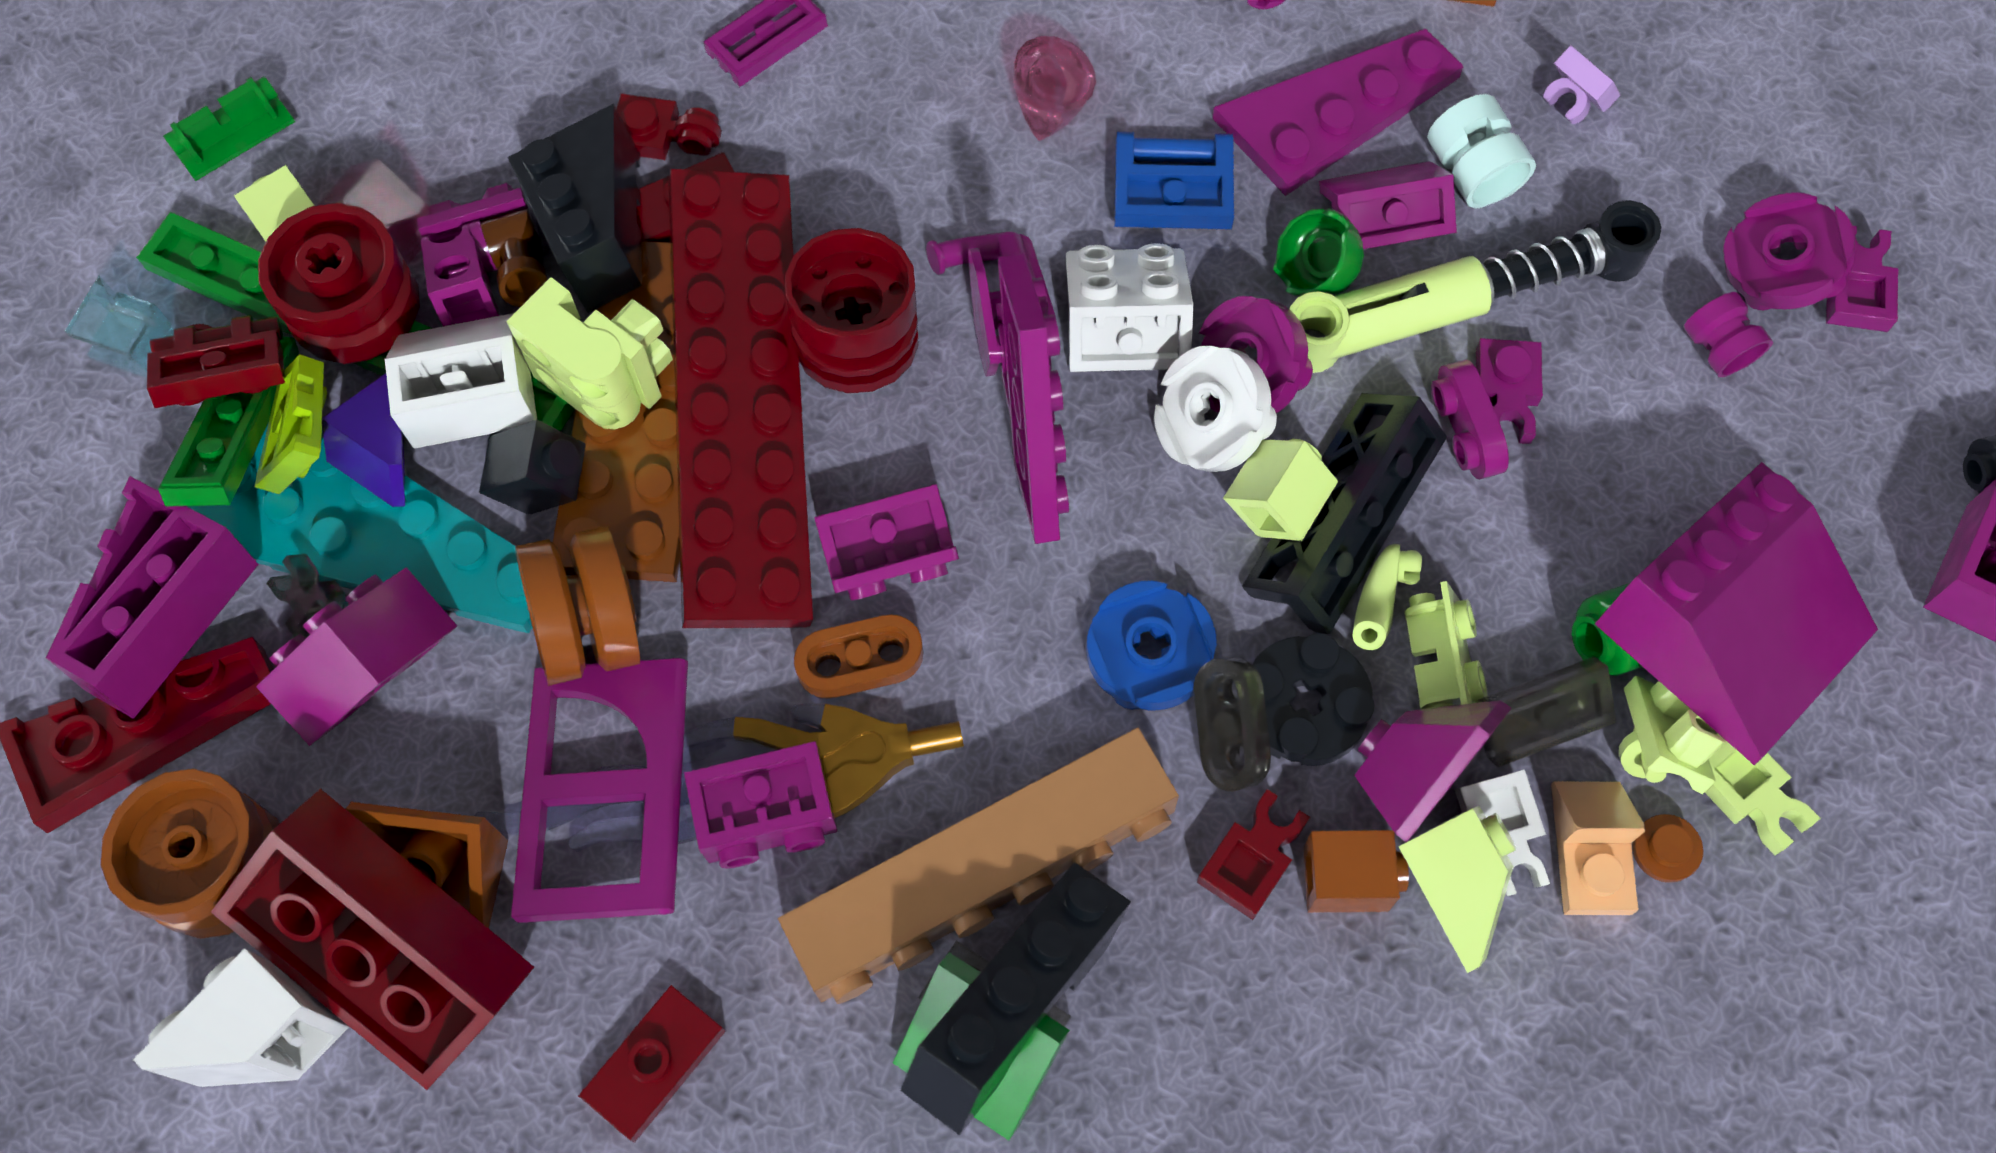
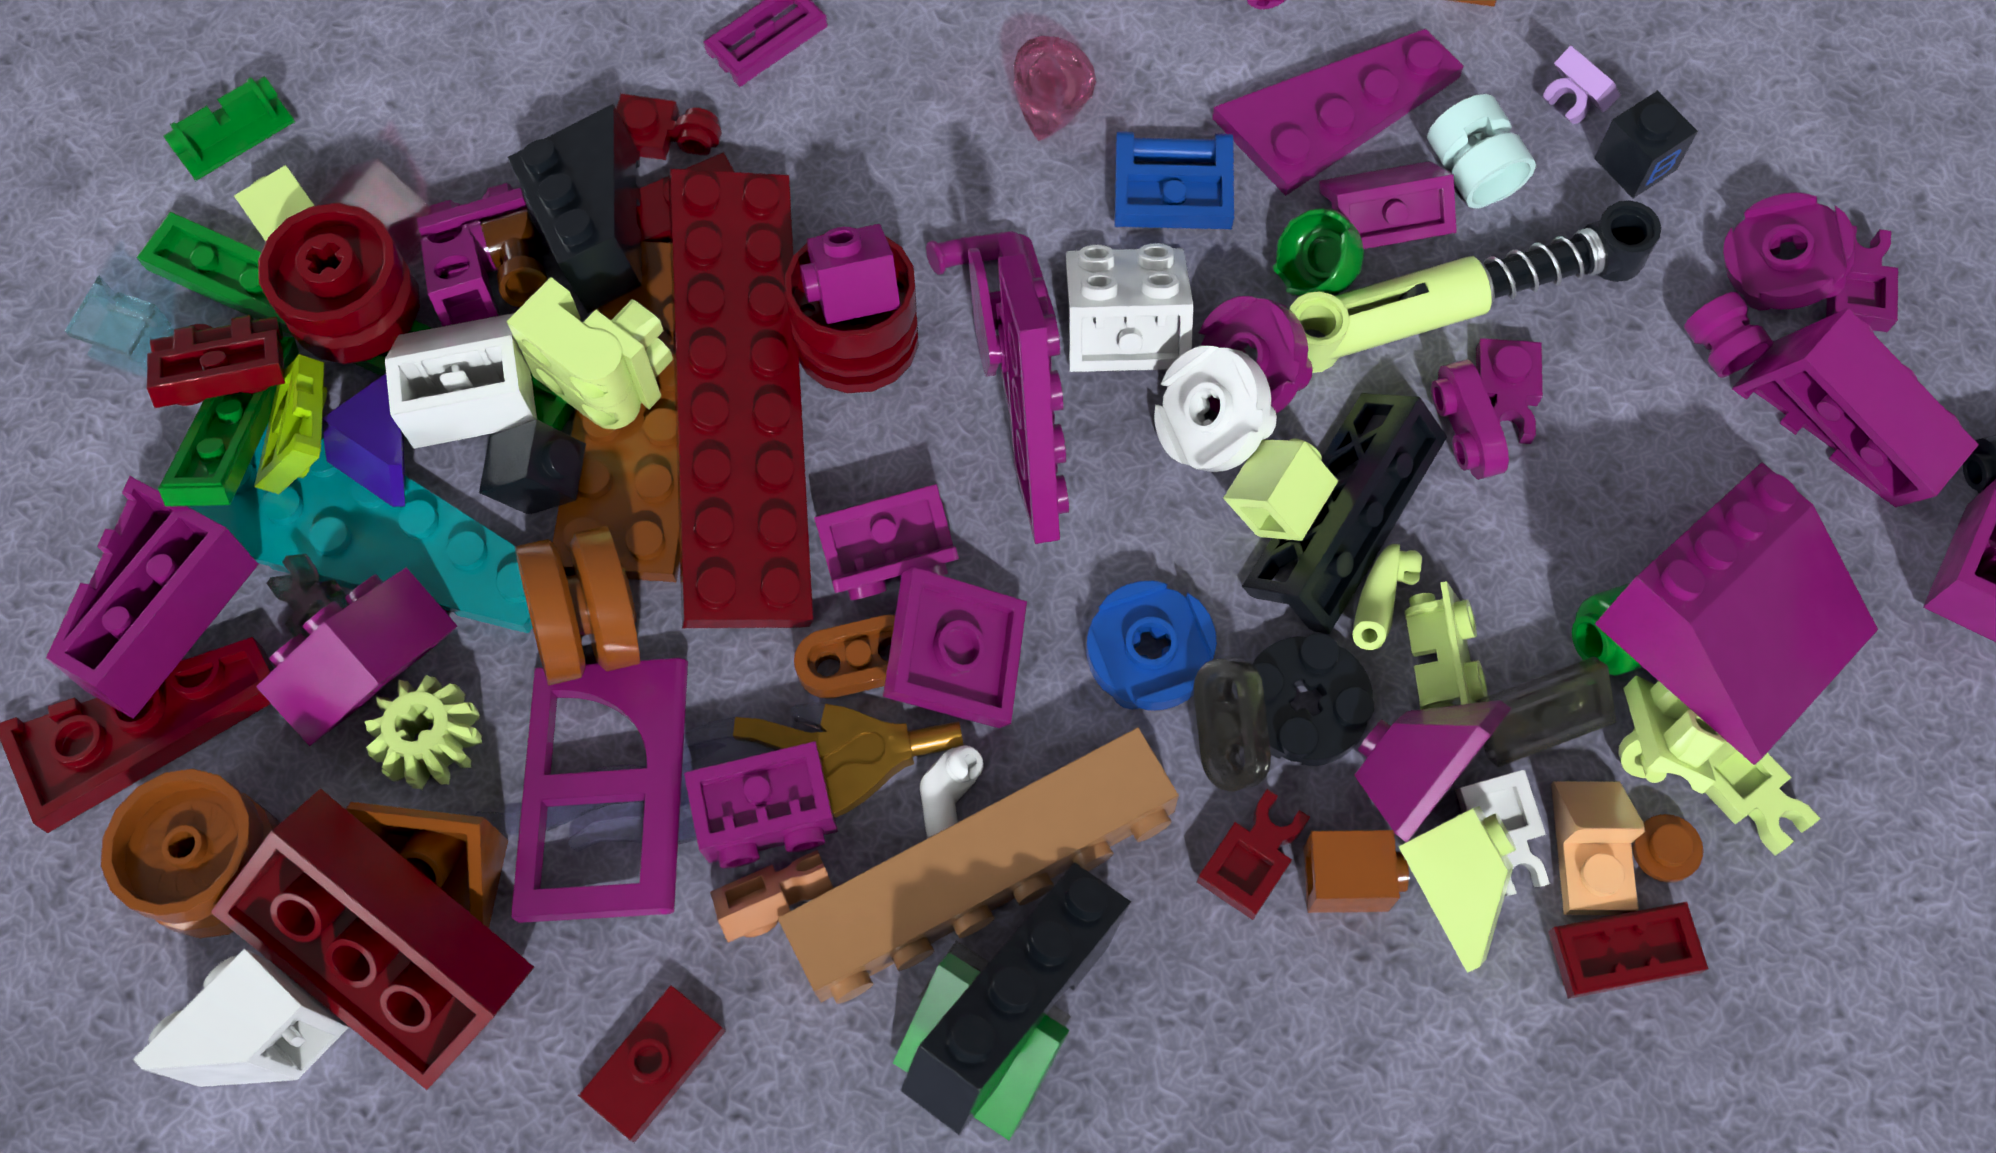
none -> yellowish green gear [364,675,482,790]
none -> nougat plate [710,850,833,943]
none -> magenta brick [800,223,900,324]
none -> magenta plate [883,567,1027,728]
none -> white arm [920,745,983,839]
none -> dark red plate [1548,901,1708,999]
none -> black brick [1594,90,1698,199]
none -> magenta wedge [1732,308,1979,507]

